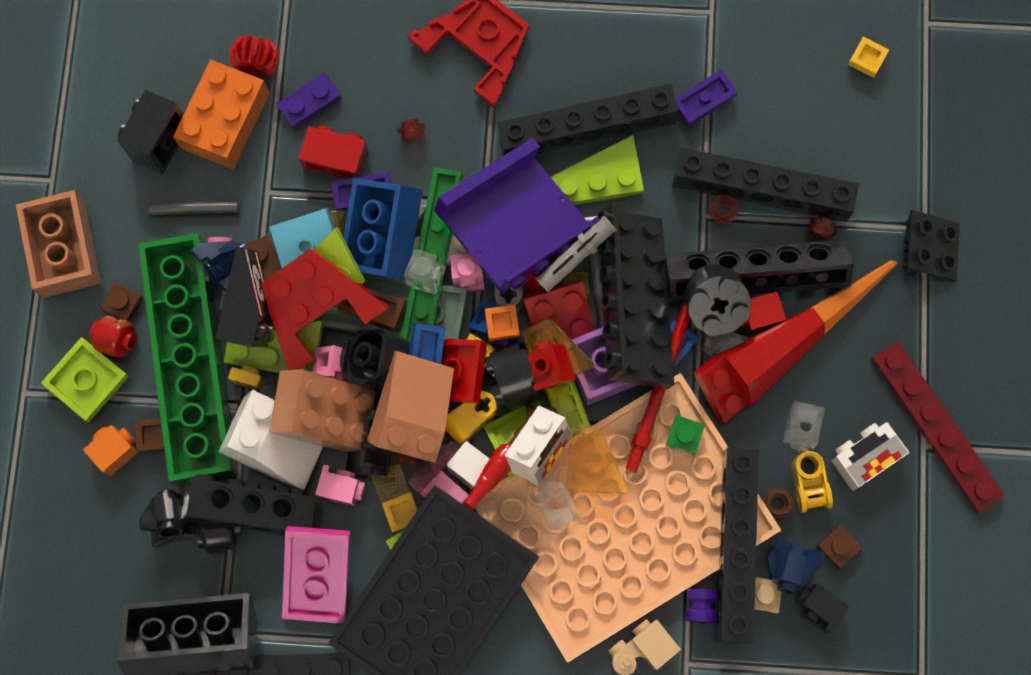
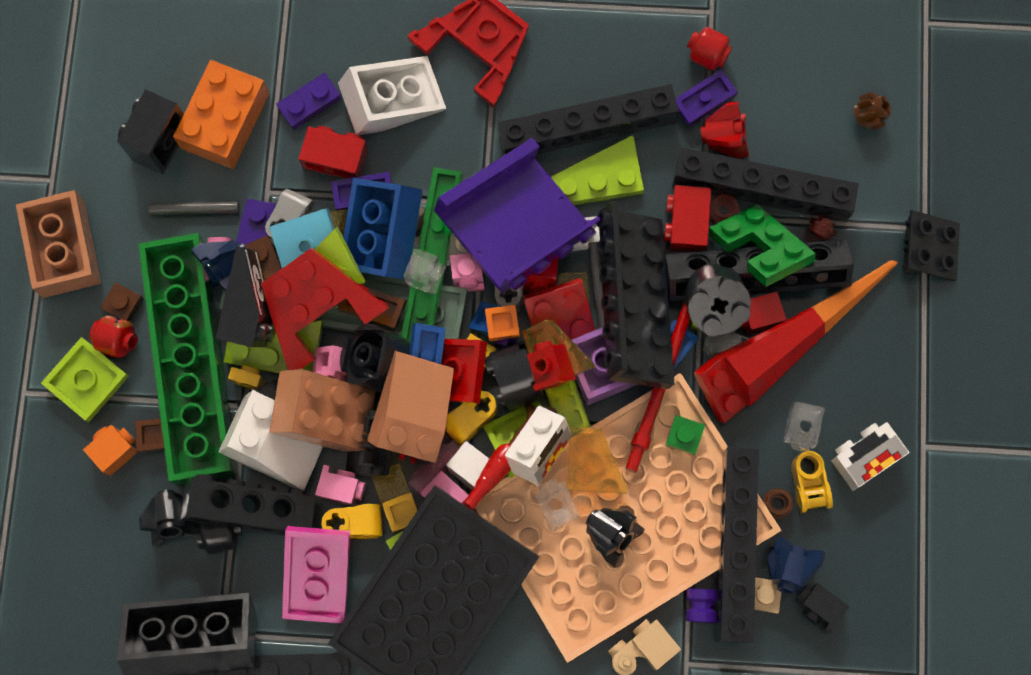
red gear [229,34,280,78] -> none
clear red plate [397,119,426,141] -> none
light grey pin [536,216,617,292] -> none
reddish brown plate [816,524,863,569] -> none
yellow plate [848,36,889,78] -> none
dark red plate [871,341,1005,514] -> none
none -> dark purple plate [236,198,276,245]
none -> light grey piece [265,189,315,246]
none -> yellow piece [321,504,383,539]
none -> white slope [338,56,446,135]
none -> black brick [586,508,645,567]
none -> red brick [664,185,711,252]
none -> red head [687,27,733,71]
none -> red brick [701,101,749,158]
none -> green plate [709,204,815,287]
none -> reddish brown gear [854,91,891,130]

